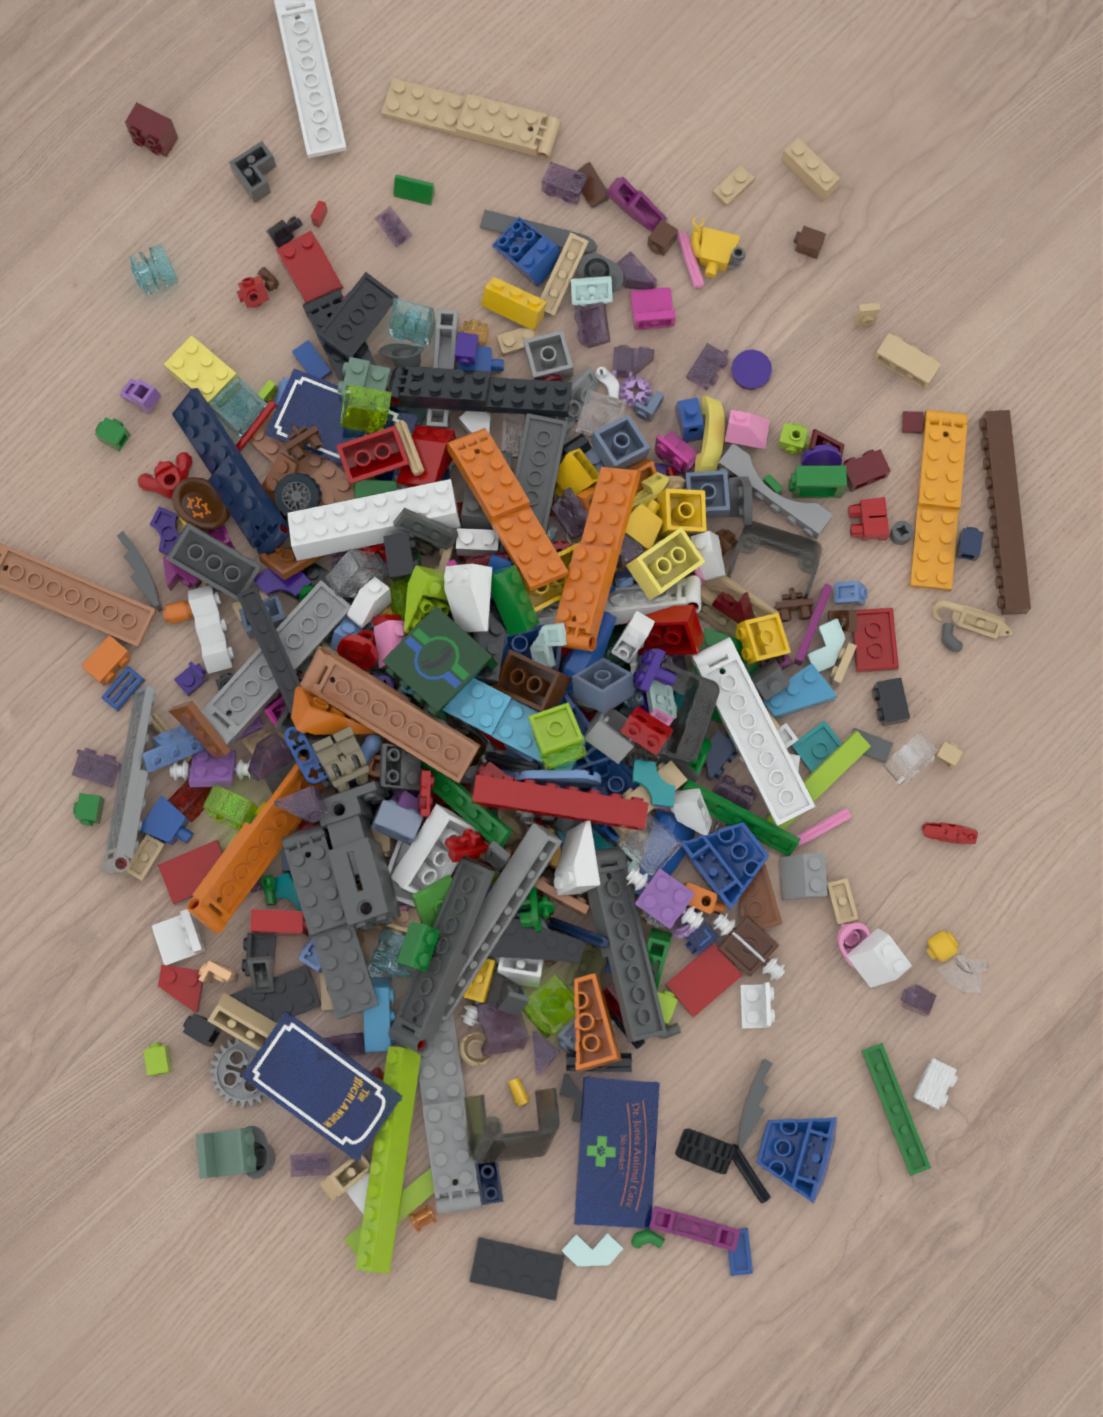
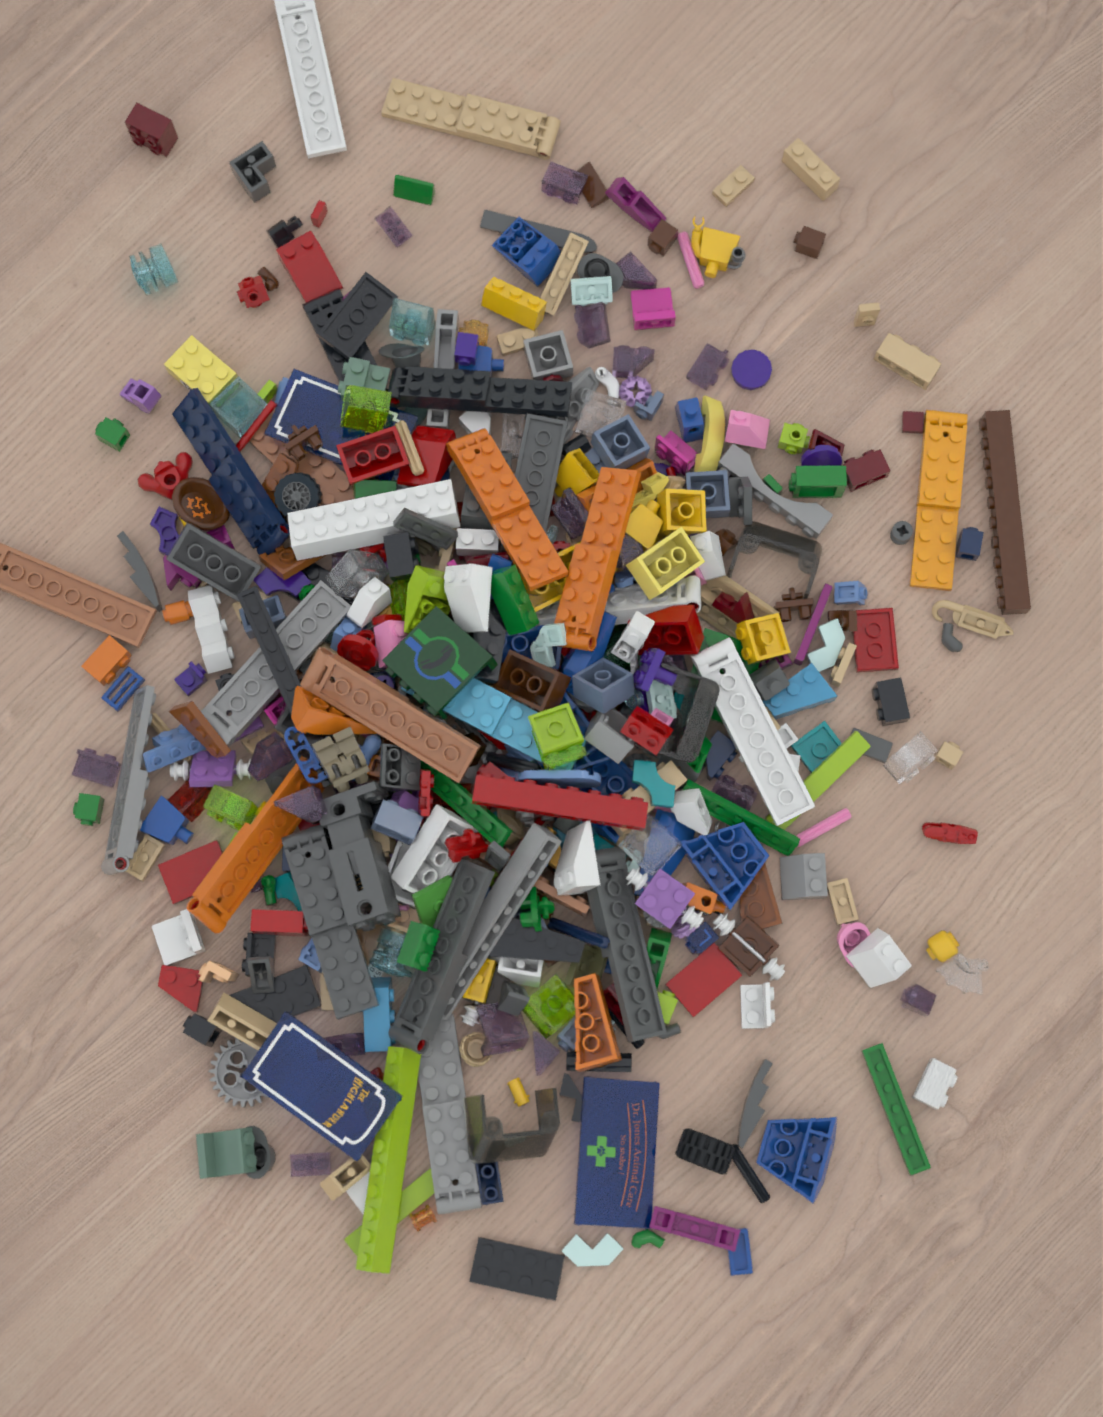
lime brick [143,1042,172,1076] -> none
blue tile [292,340,332,383] -> none
red hips [848,497,890,541] -> none

